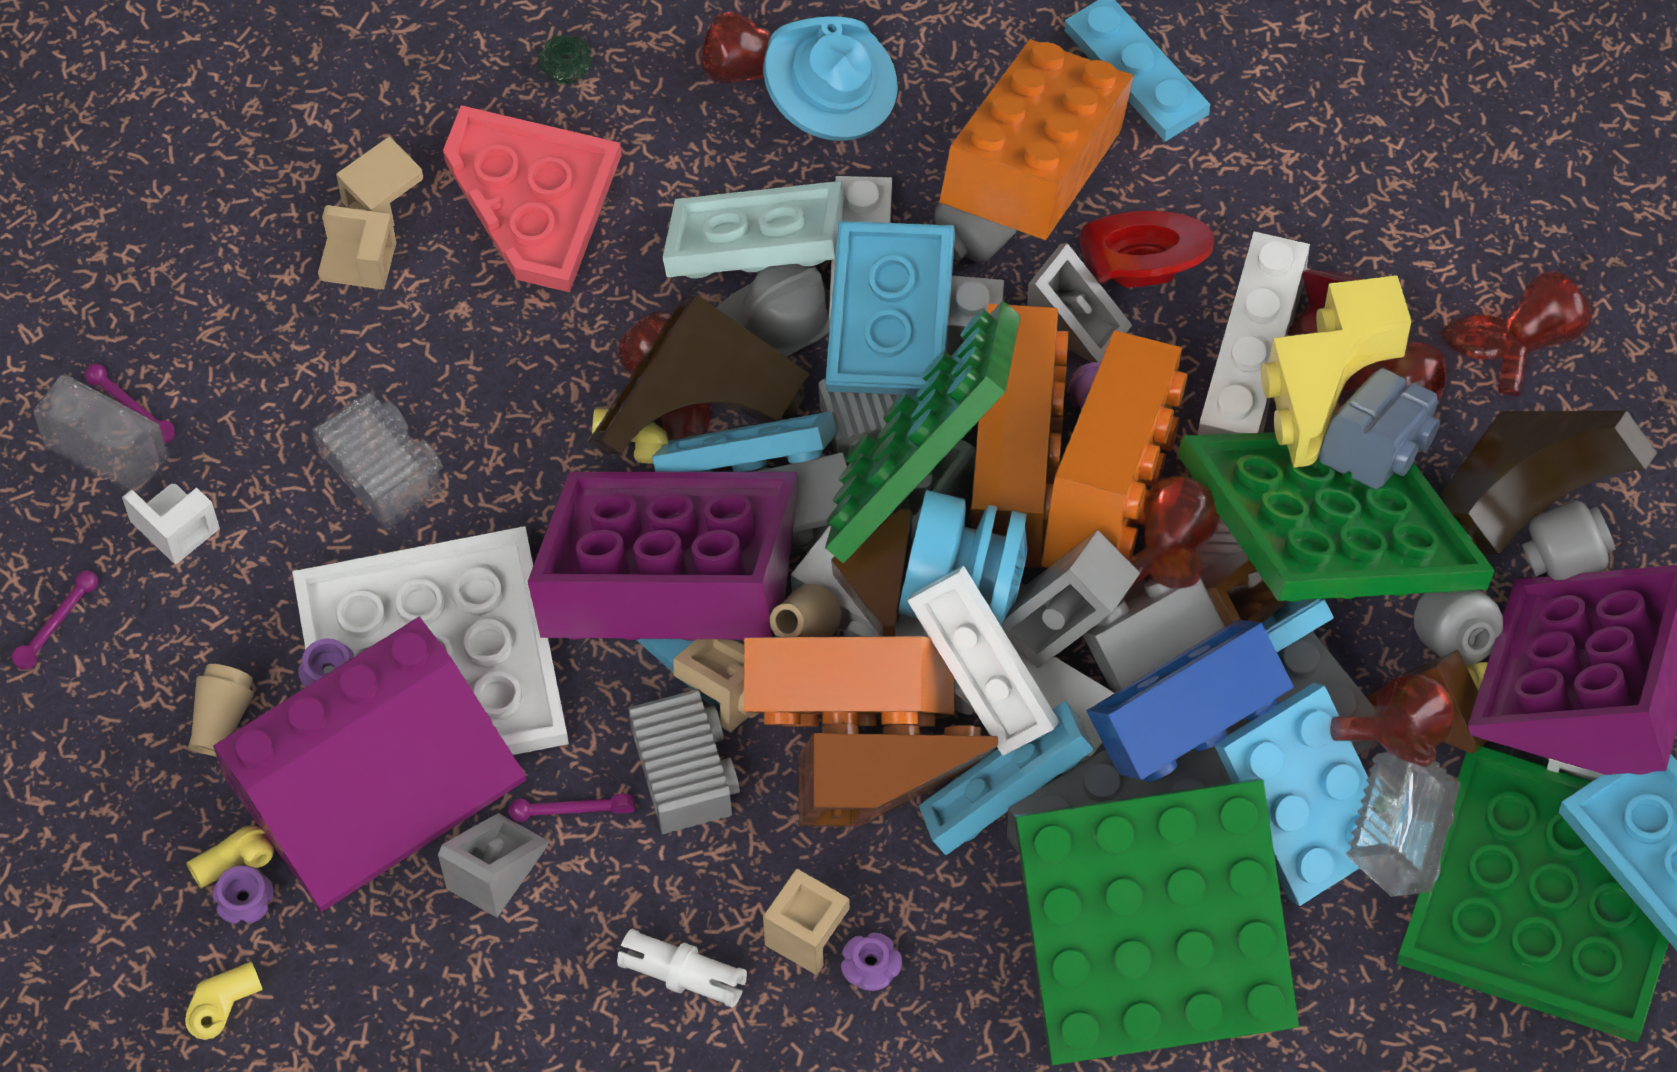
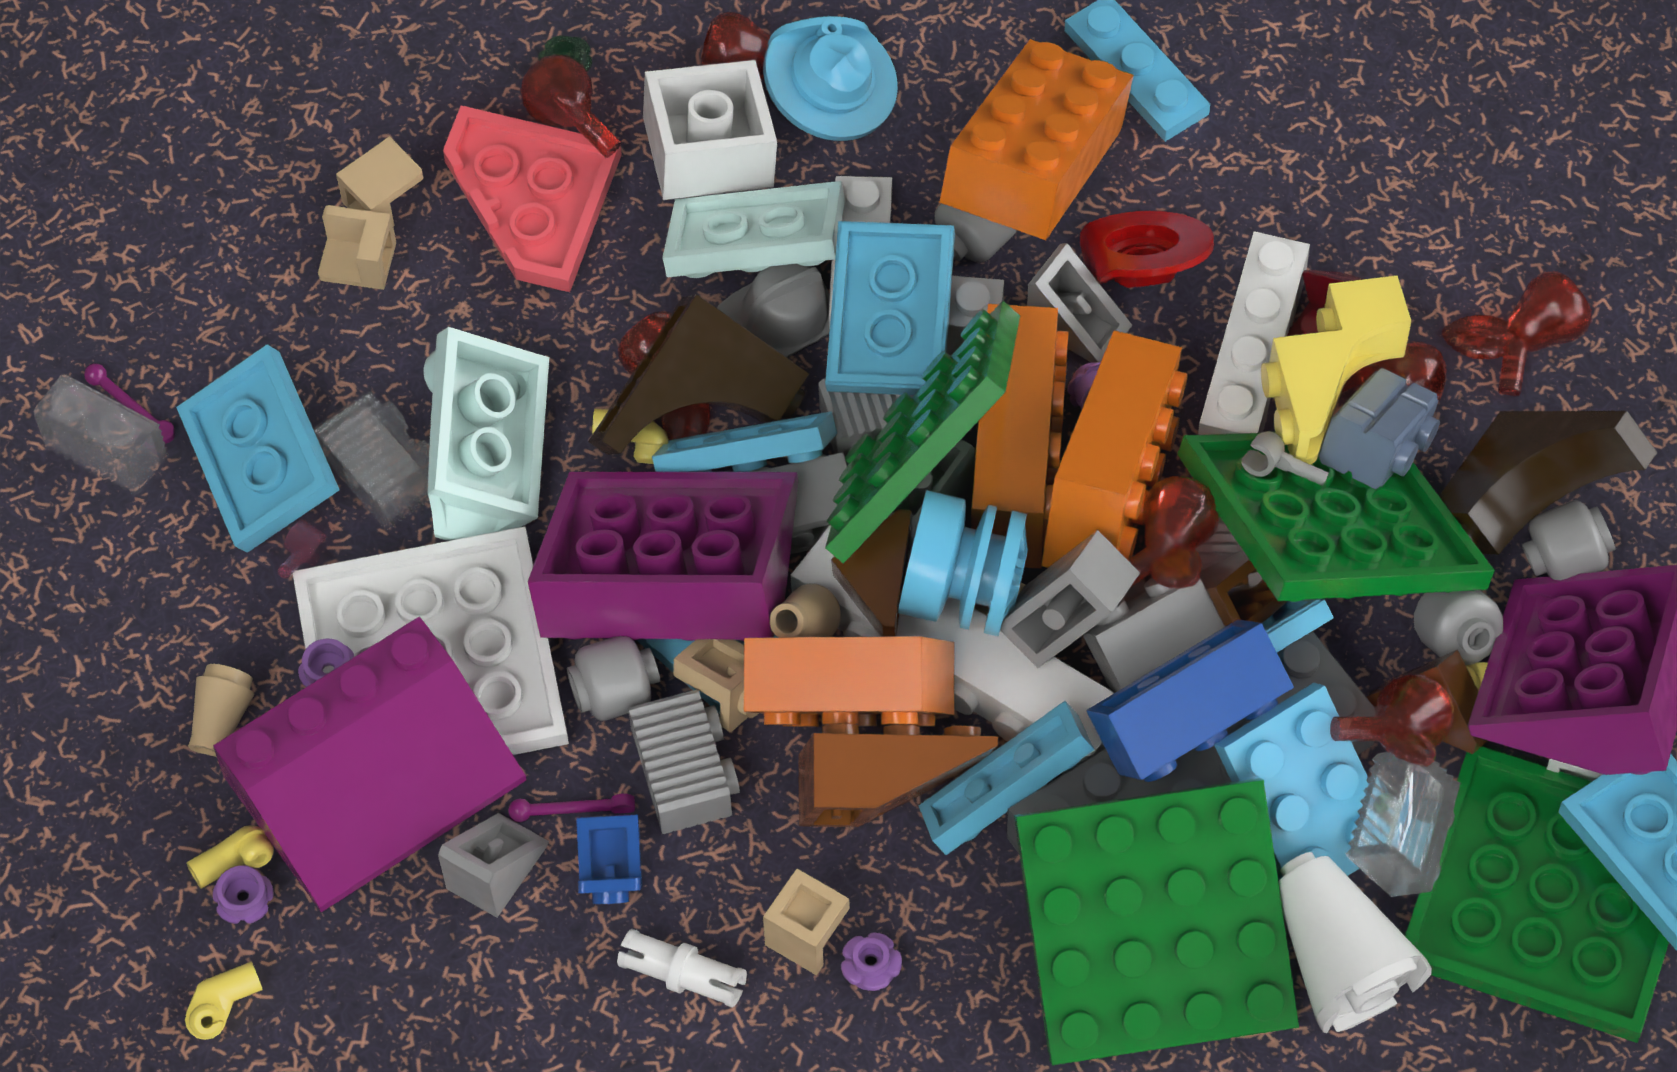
magenta hinge [12,570,98,670] -> none
white panel [122,484,220,565] -> none
white plate [907,566,1059,756] -> none
none -> medium azure plate [176,345,340,553]
none -> clear pink hand [278,520,327,579]
none -> light aqua slope [423,327,549,541]
none -> clear red piece [520,54,621,158]
none -> light grey head [567,636,660,721]
none -> blue bracket [576,814,642,904]
none -> white brick [643,60,777,200]
none -> light grey hand [1241,431,1328,486]
none -> white cone [1278,852,1432,1033]

